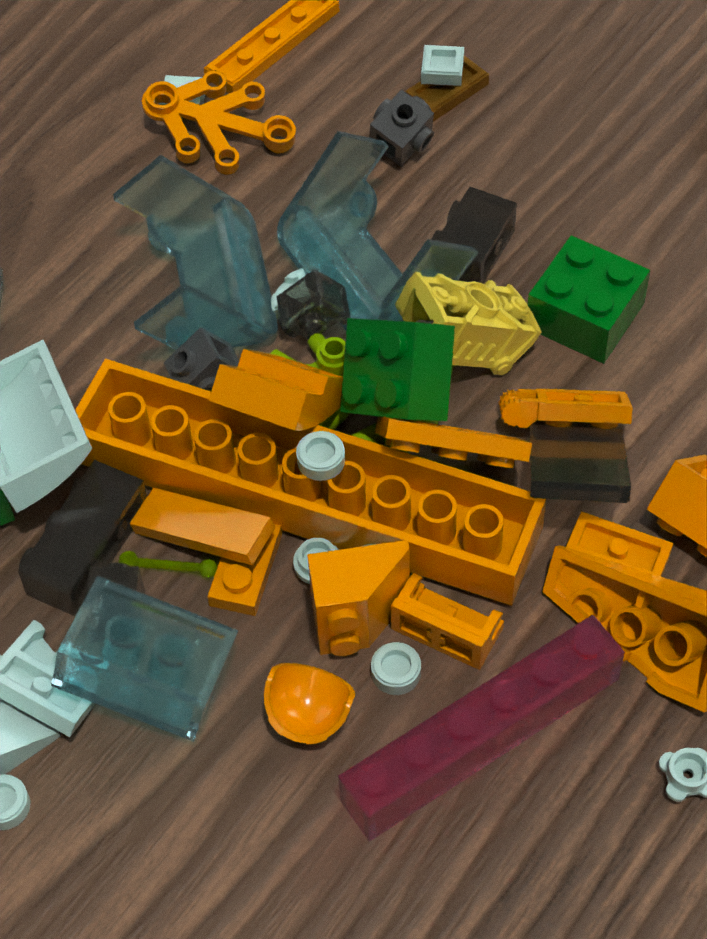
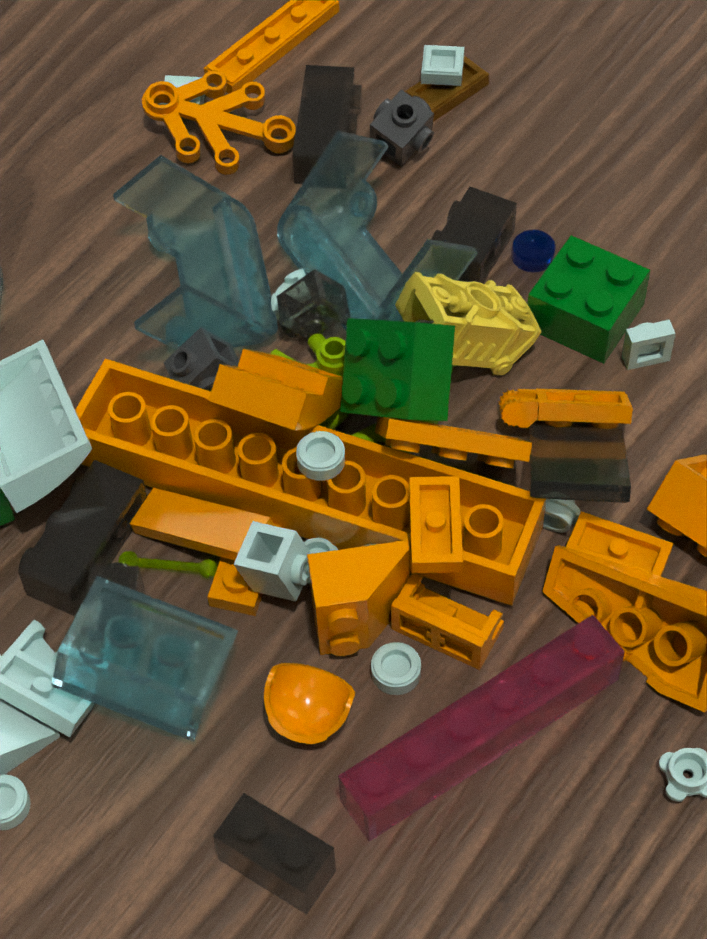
none -> clear smoke brick [213,793,336,915]
none -> light aqua brick [233,521,311,601]
none -> clear smoke brick [292,65,362,186]
none -> light orange plate [409,476,463,573]
none -> clear blue tile [512,230,556,273]
none -> light aqua plate [540,490,581,533]
none -> light aqua plate [622,320,676,370]

